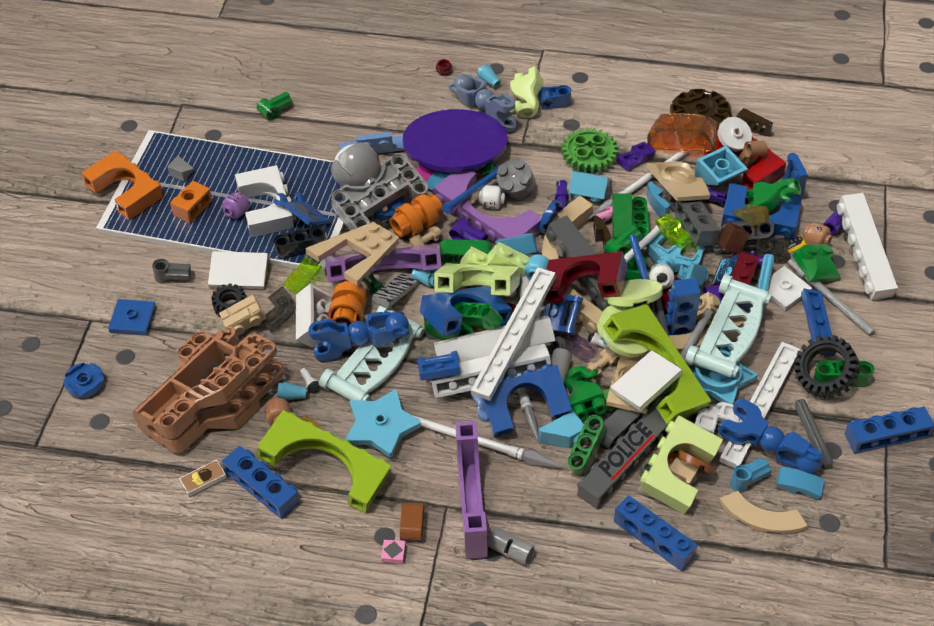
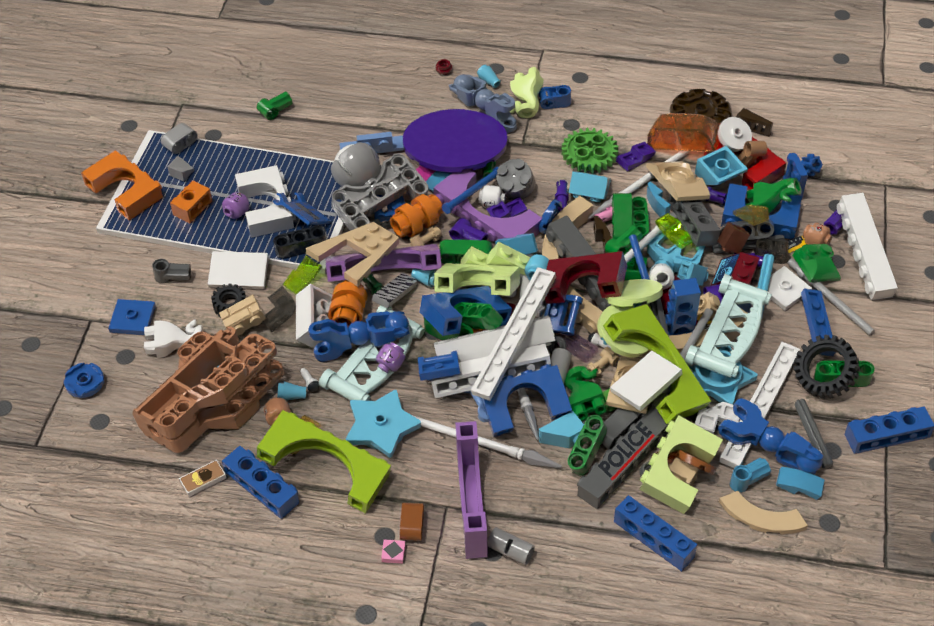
none -> white hips [144,320,203,358]
none -> light grey beam [161,123,198,154]
none -> medium lavender head [376,342,405,373]
none -> dark purple slope [487,197,528,218]
none -> blue gear [801,154,823,176]

